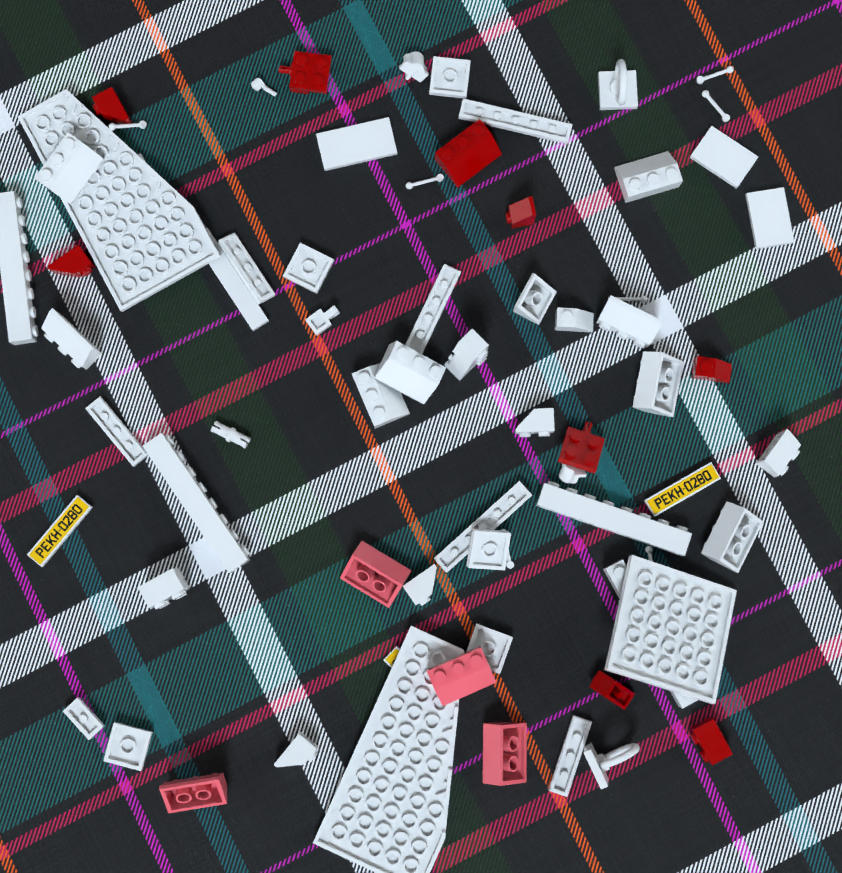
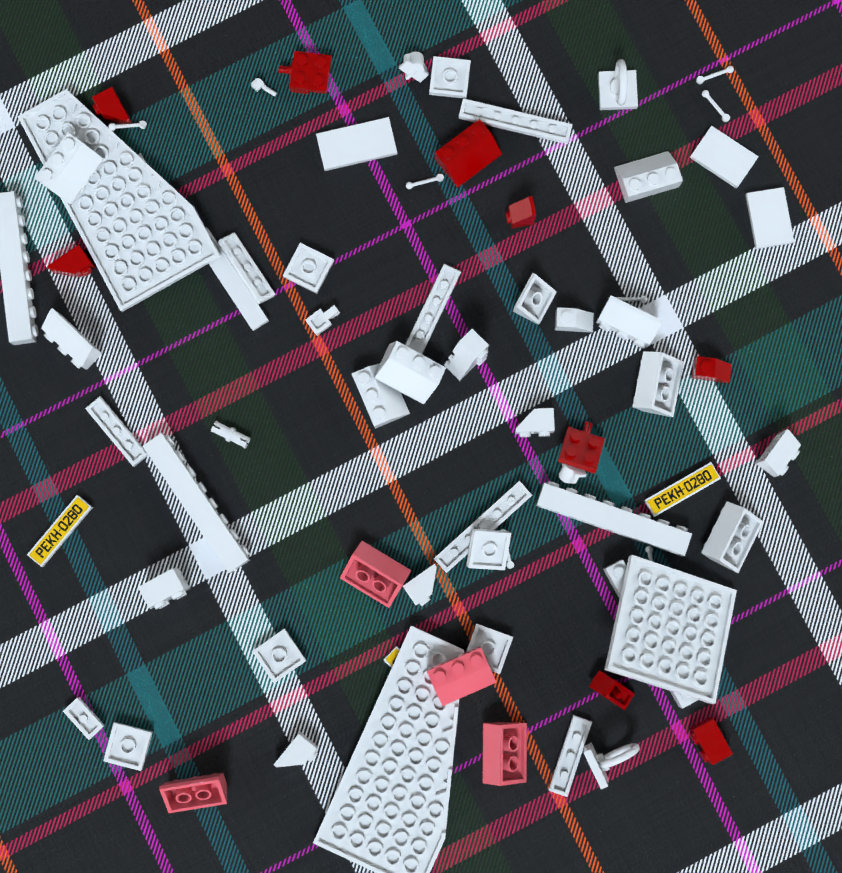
none -> white plate [252,629,307,683]

